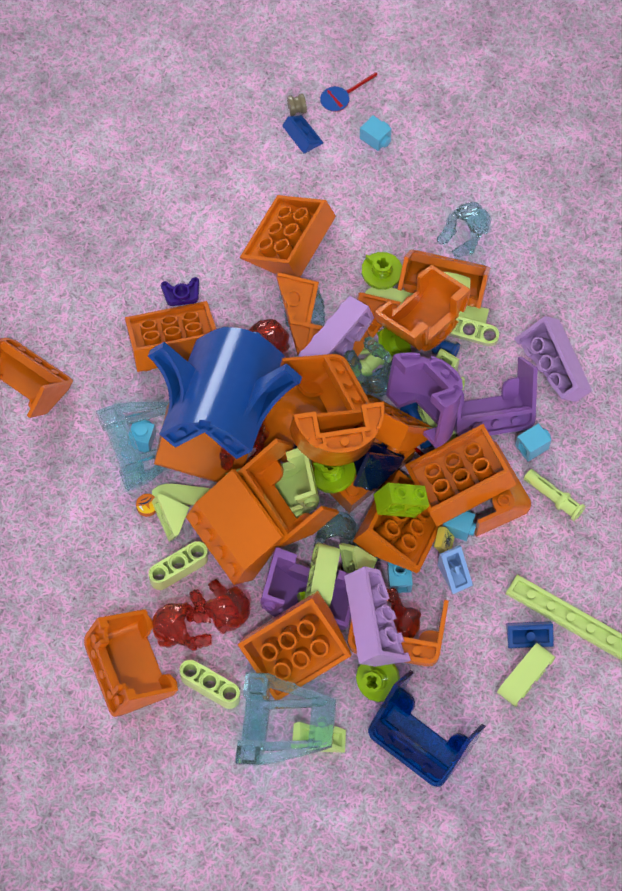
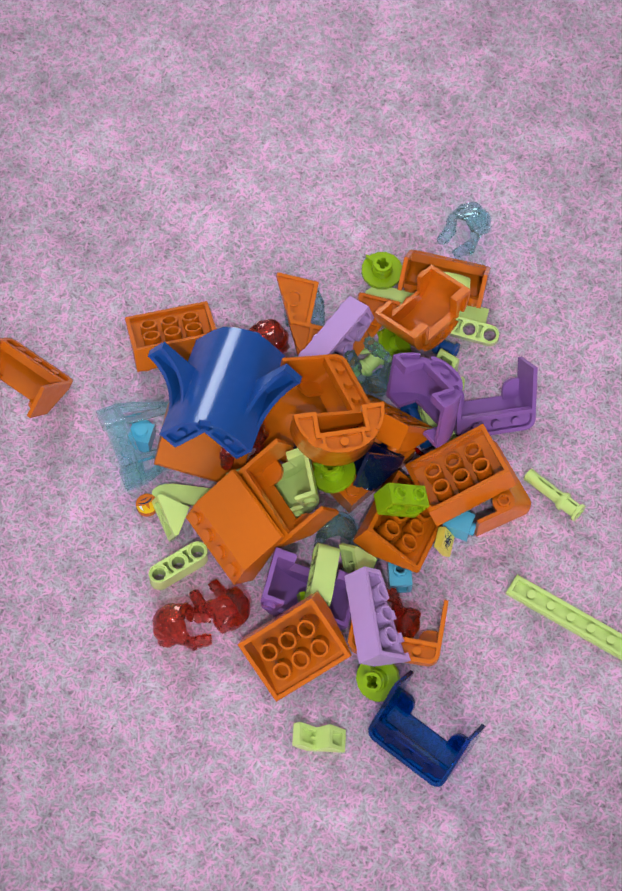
orange windscreen [84,609,178,717] -> none
dark purple piece [161,277,199,306] -> none
yellowish green beam [180,660,240,709] -> none
clear light blue windscreen [235,672,337,766] -> none
orange slope [240,195,336,277] -> none
blue slope [282,115,324,154] -> none
dark tan wheel [287,93,307,116] -> none
blue piece [320,72,378,112] -> none
medium azure brick [360,115,392,151] -> none
light blue slope [437,545,473,594] -> none
yellowish green beam [497,643,556,707] -> none
blue slope [506,621,554,648] -> none
lavender wedge [514,316,592,402] -> none
medium azure brick [515,423,551,462] -> none

